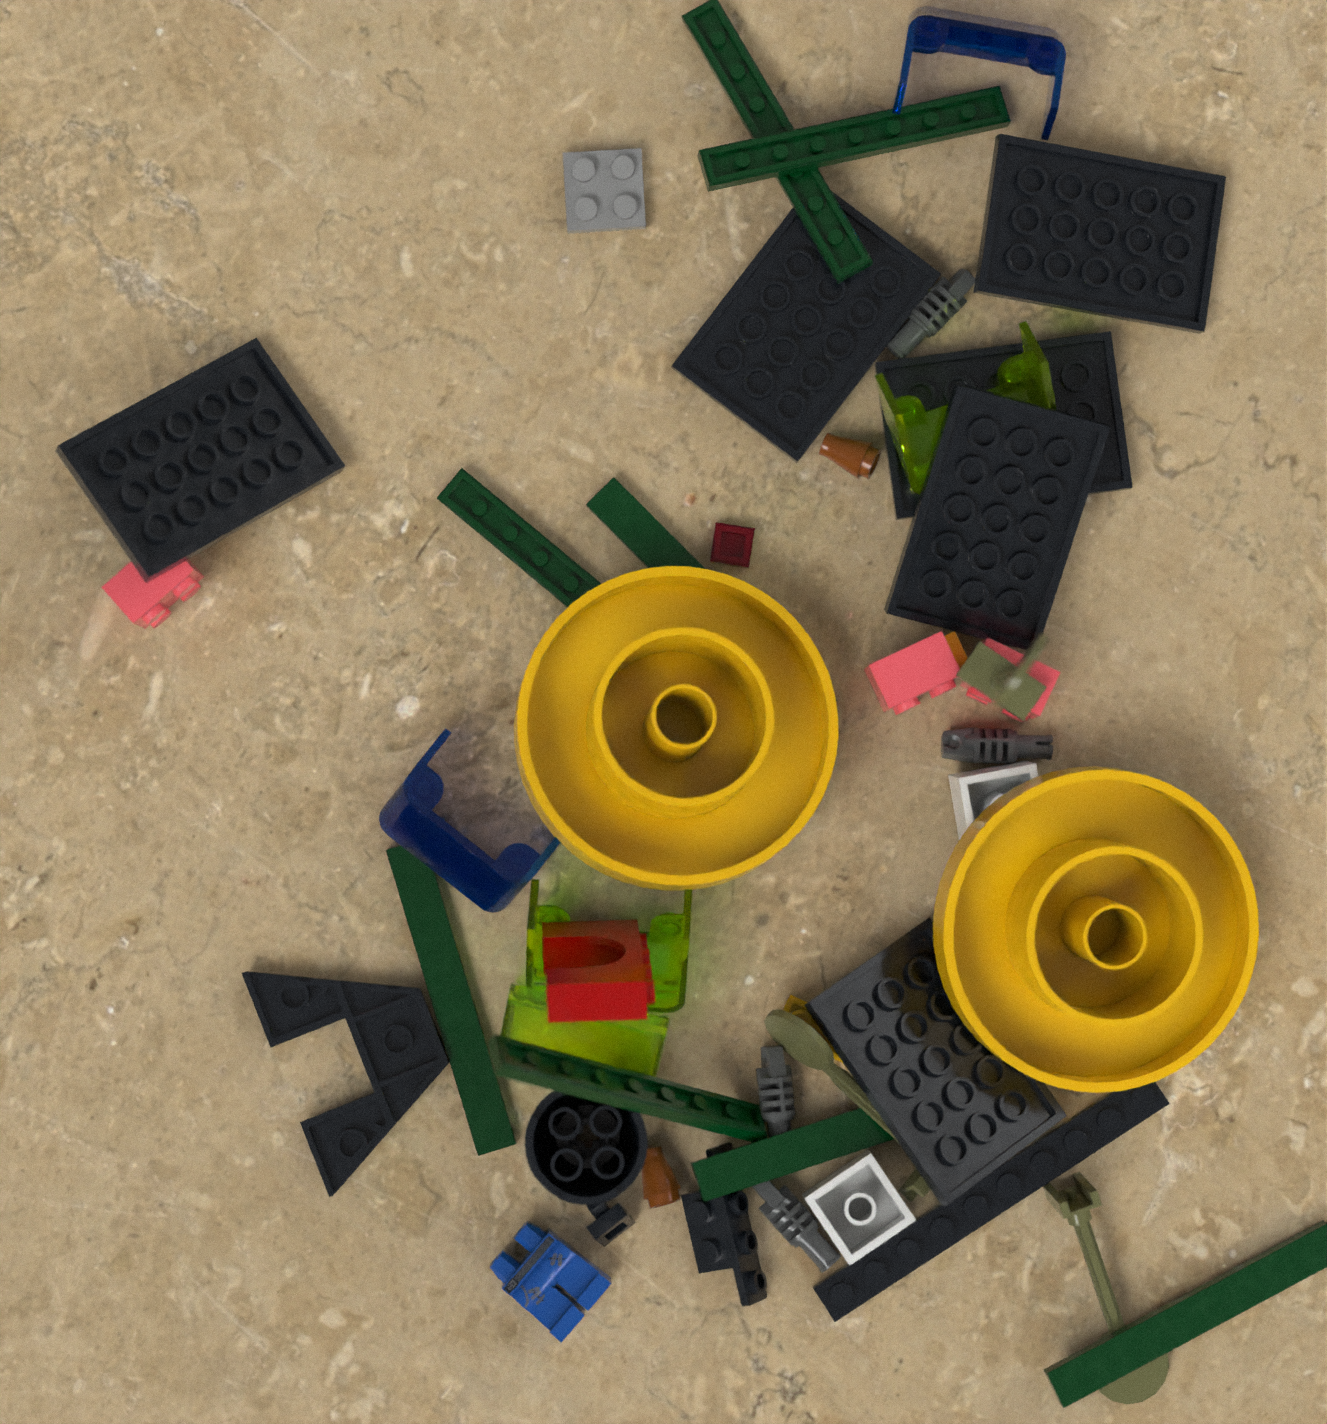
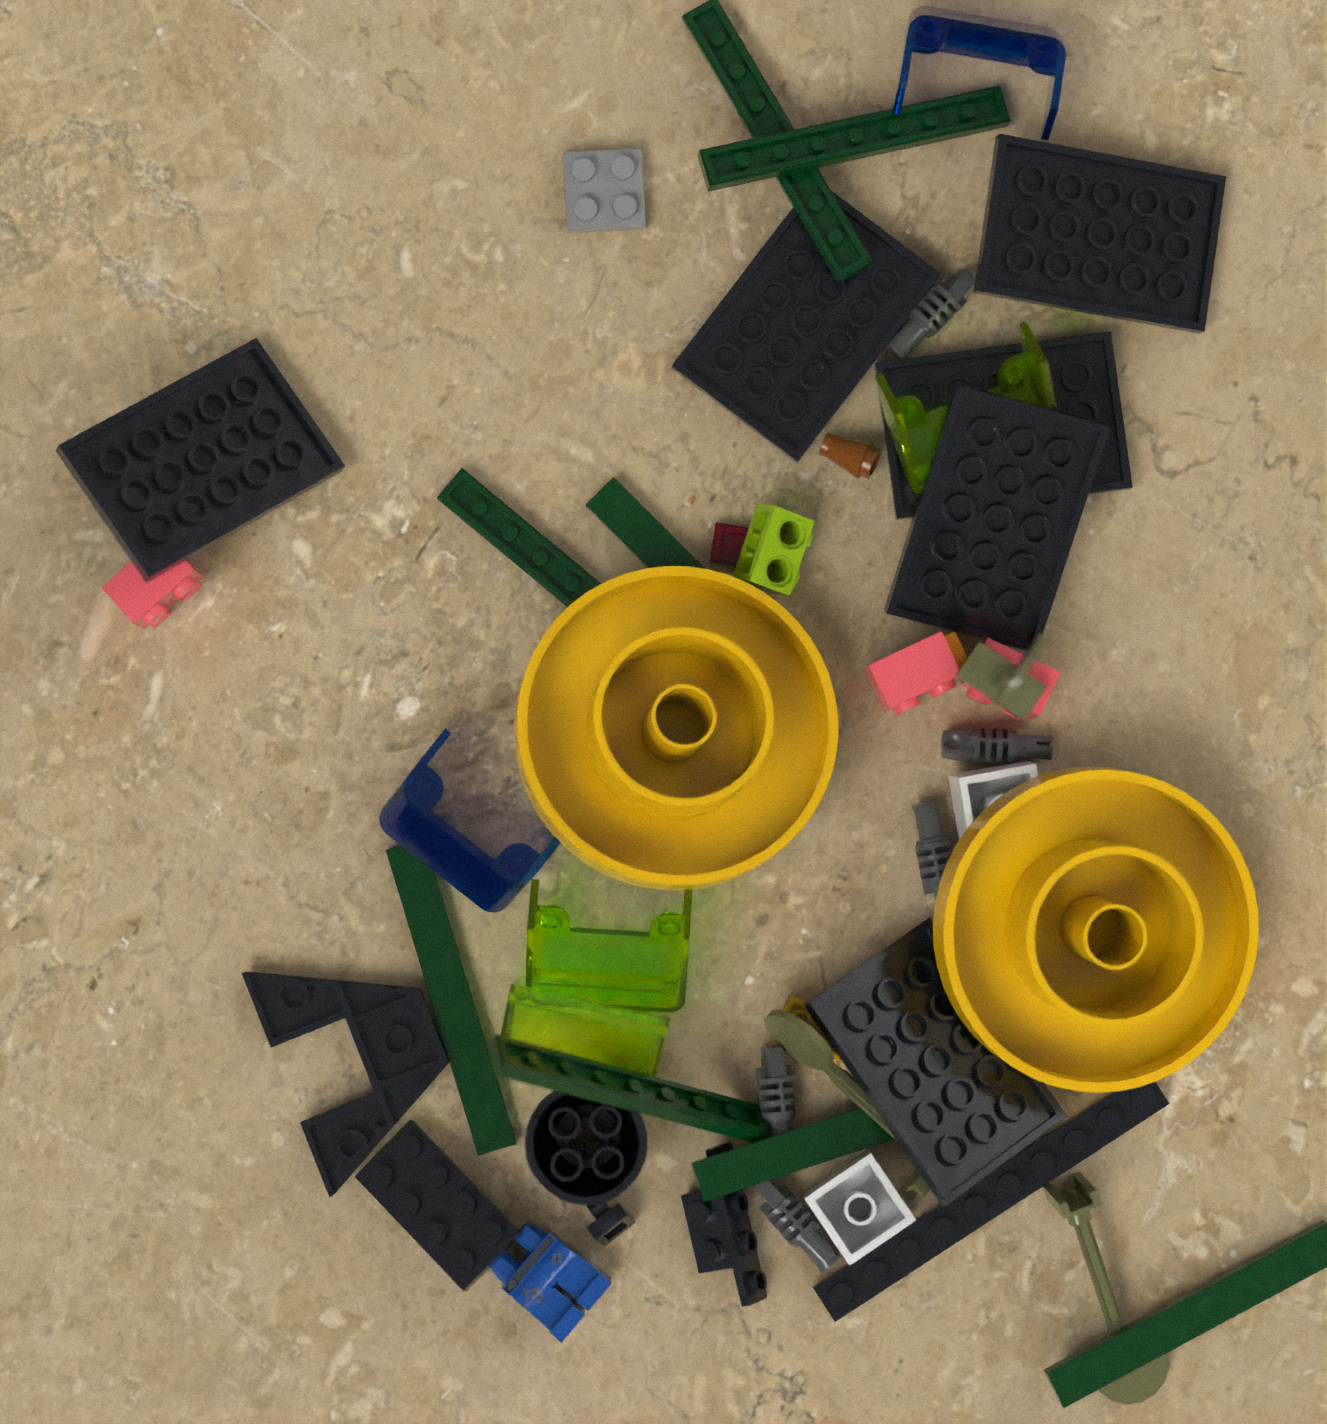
red arch [542,919,655,1023] -> none
dark orange cone [641,1146,682,1209] -> none
none -> black plate [355,1120,523,1292]
none -> lime brick [733,503,815,596]
none -> dark grey hinge [912,801,952,900]

